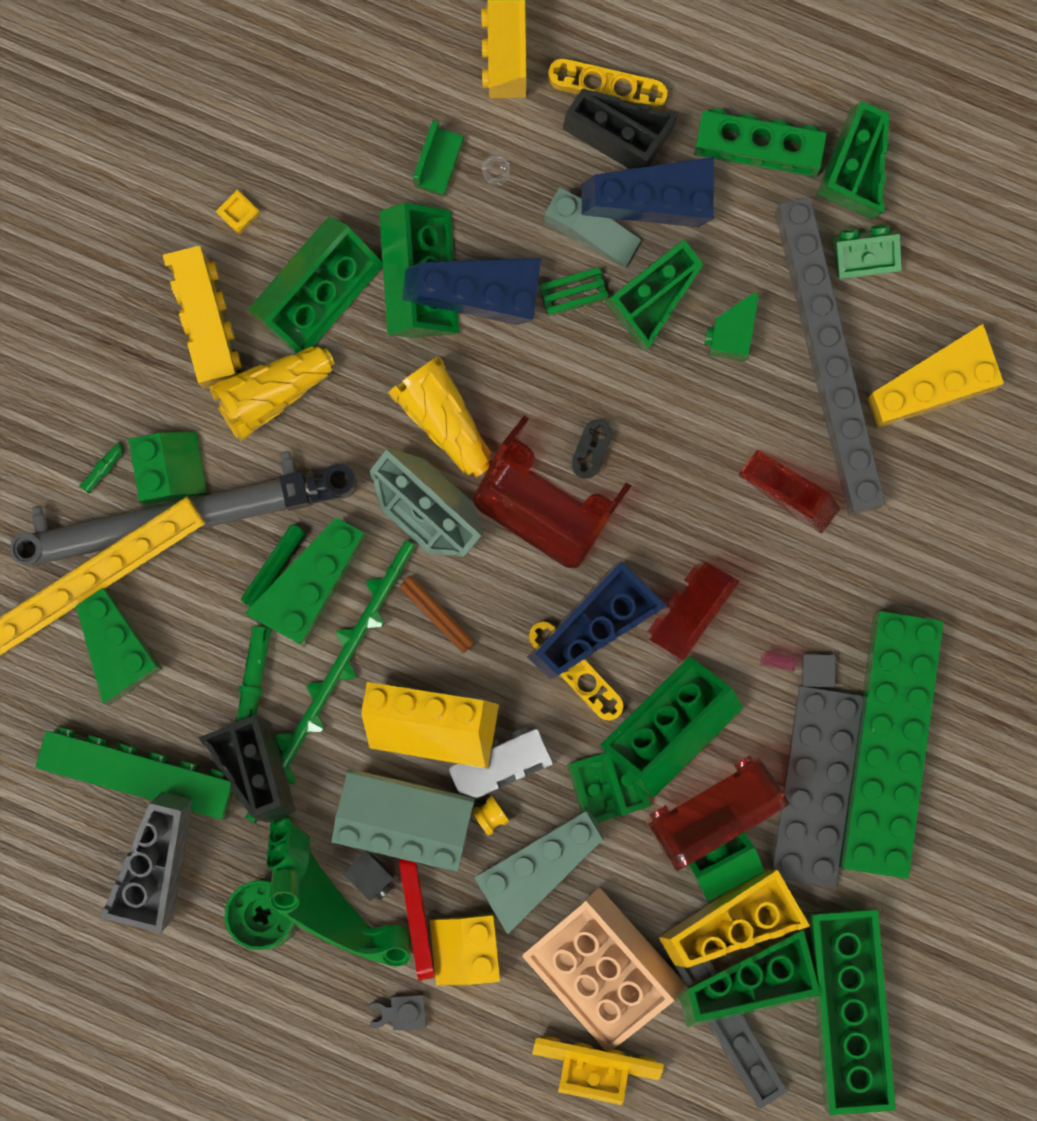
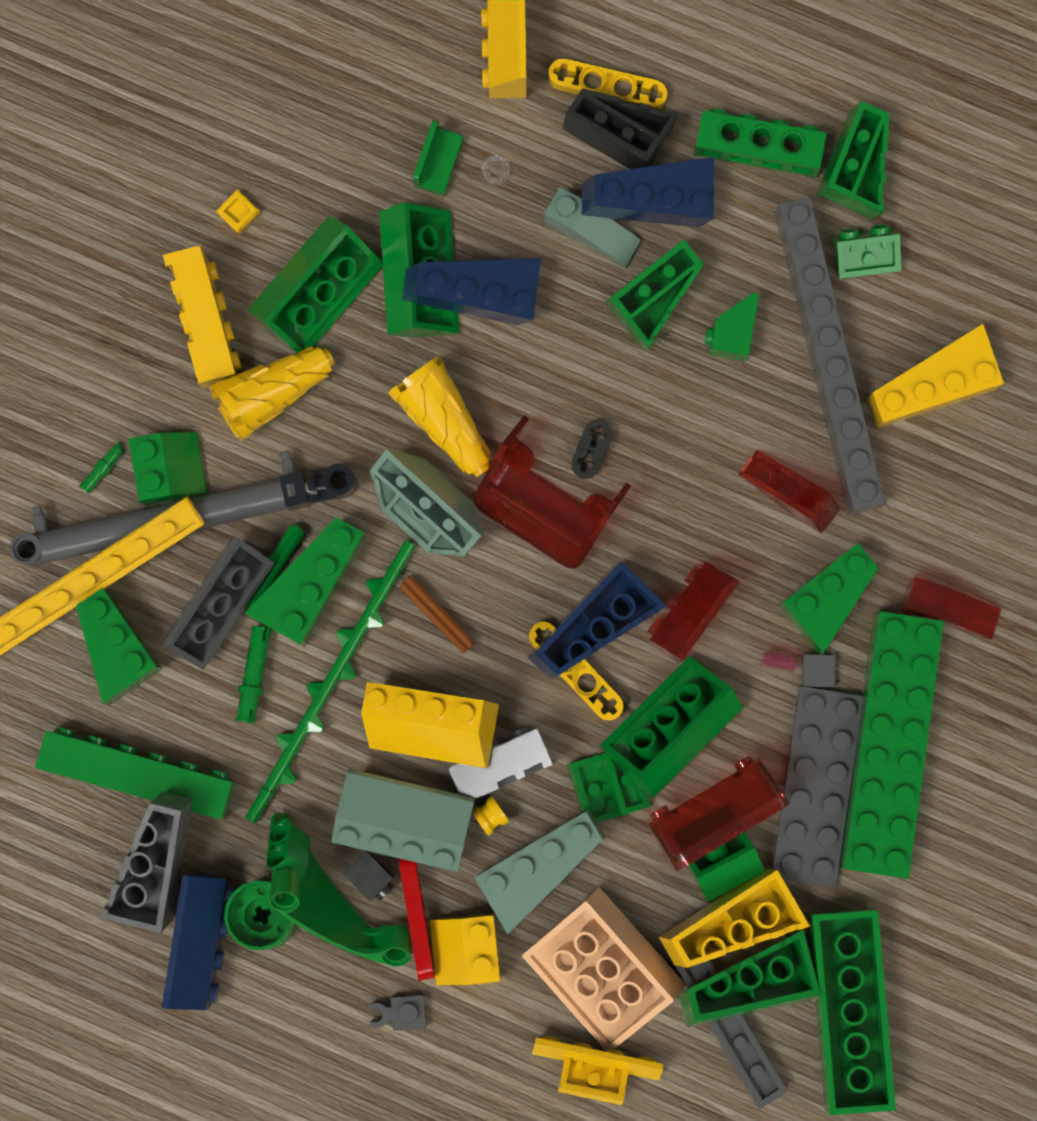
pearl dark grey wedge [199,715,296,823] -> none
green tile [539,267,609,317] -> none
none -> dark grey slope [161,536,275,670]
none -> dark blue slope [161,872,235,1010]
none -> green wedge [779,543,878,655]
none -> clear red slope [900,577,1001,640]

